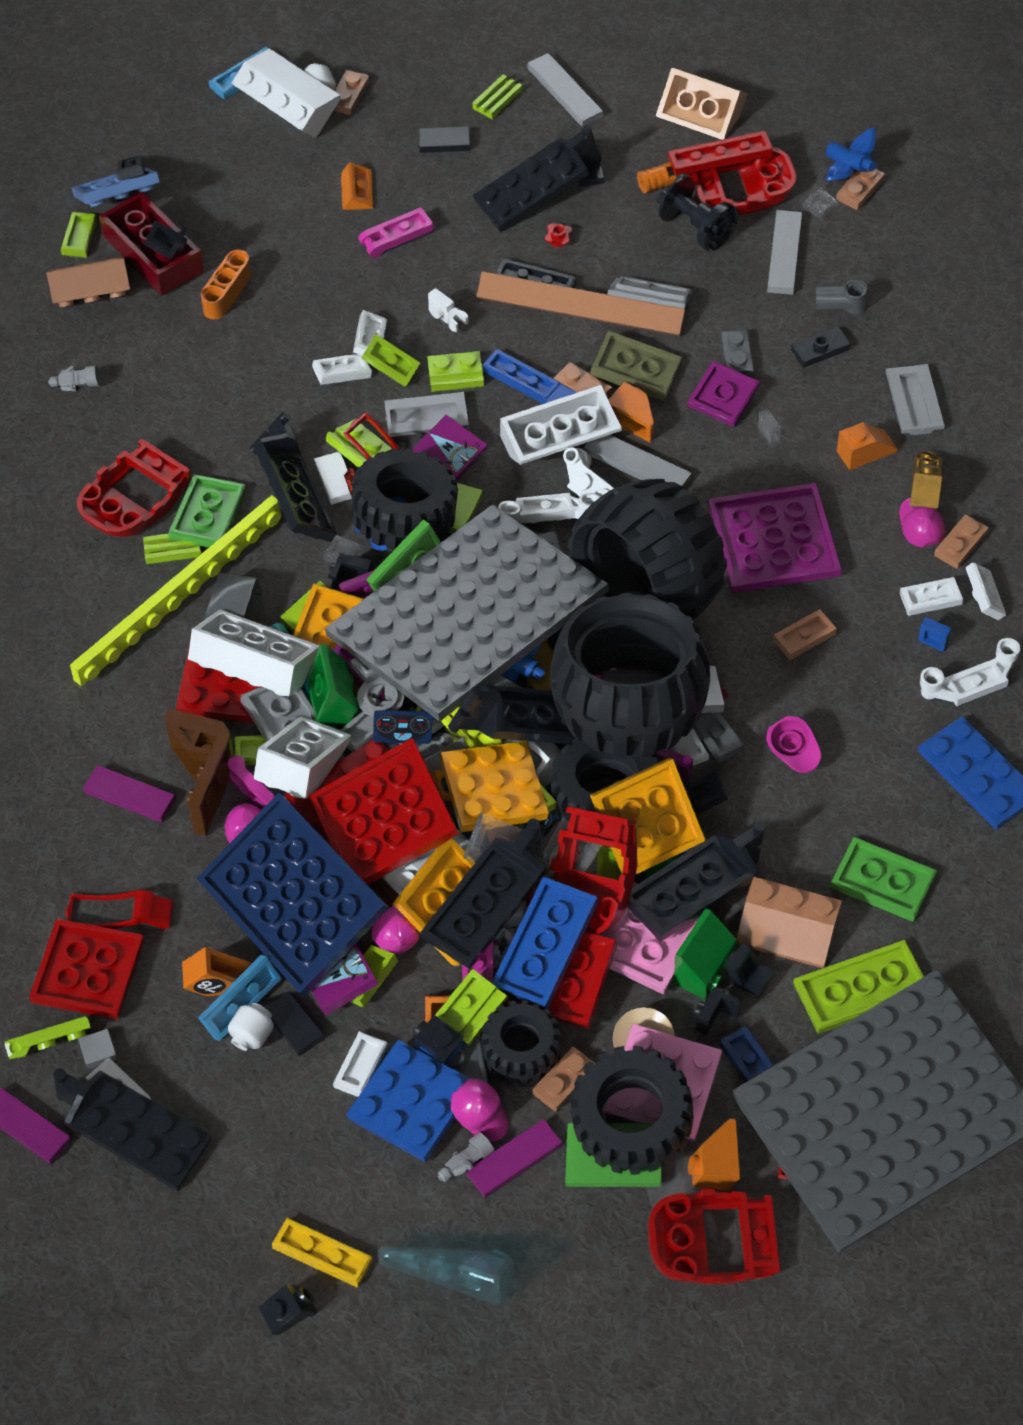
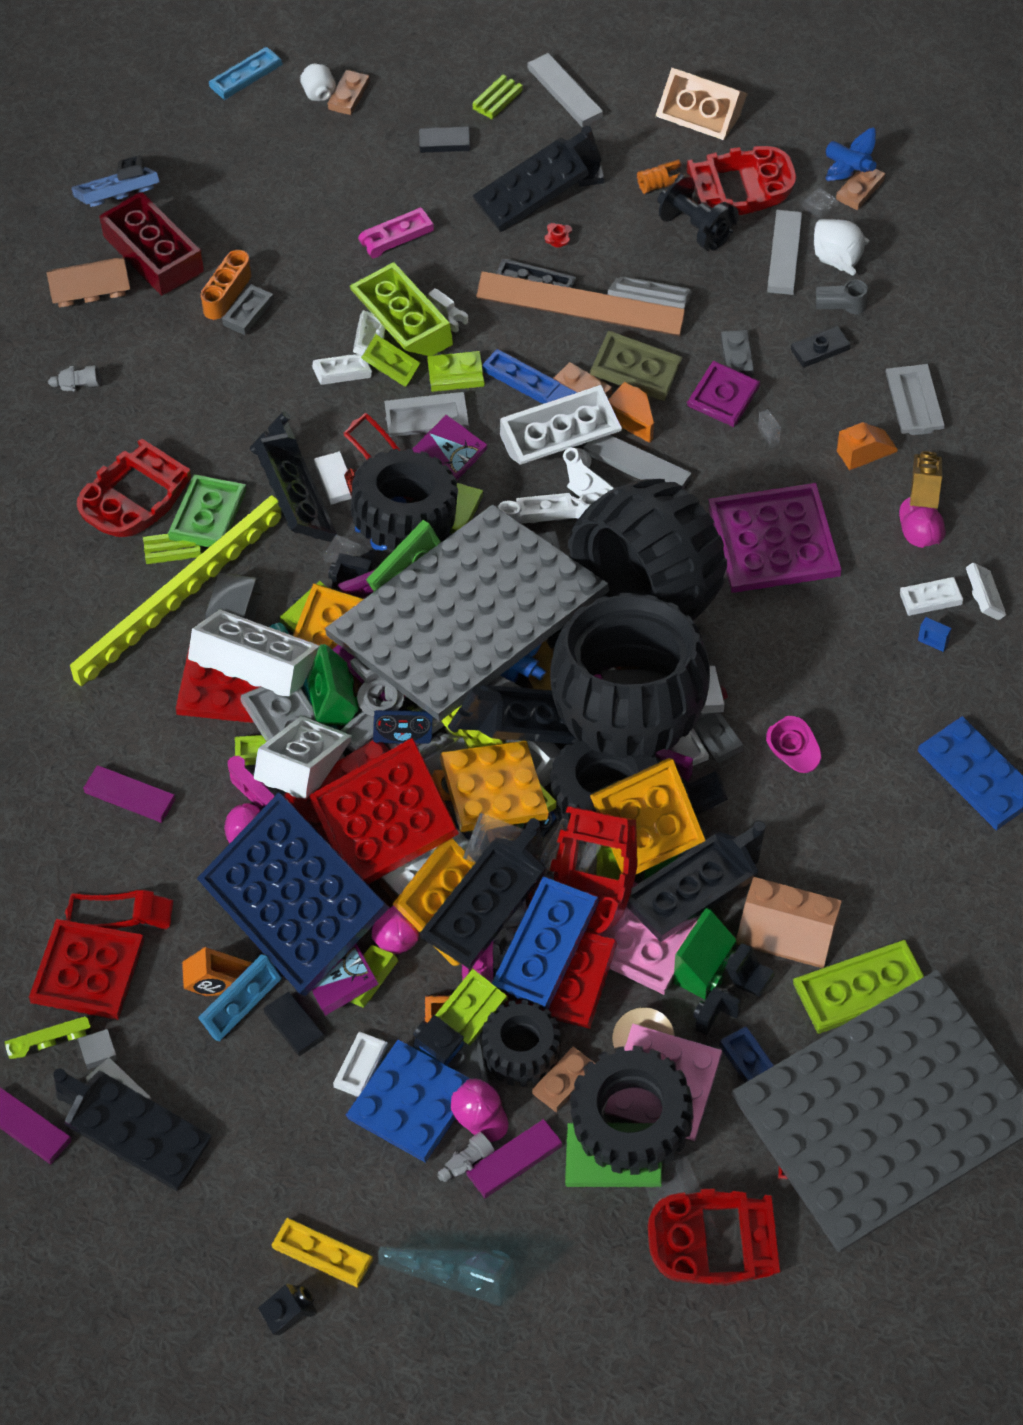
lime tile [61,212,98,257] -> none
black bracket [143,221,188,259] -> none
reddish brown bracket [164,708,234,836] -> none
white head [228,1003,274,1051] -> none
white slope [232,49,342,138] -> none
lime plate [326,419,392,467] -> none
orange slope [341,162,373,210] -> none
red plate [668,131,773,176] -> none
orange slope [688,1119,740,1191] -> none
nougat plate [773,609,837,660] -> none
bright green tile [830,837,937,922] -> none
white plate [920,638,1020,706] -> none
nougat plate [934,514,989,569] -> none
none -> dark grey plate [222,285,274,335]
none -> lime slope [350,262,453,356]
none -> white helmet [814,219,869,275]

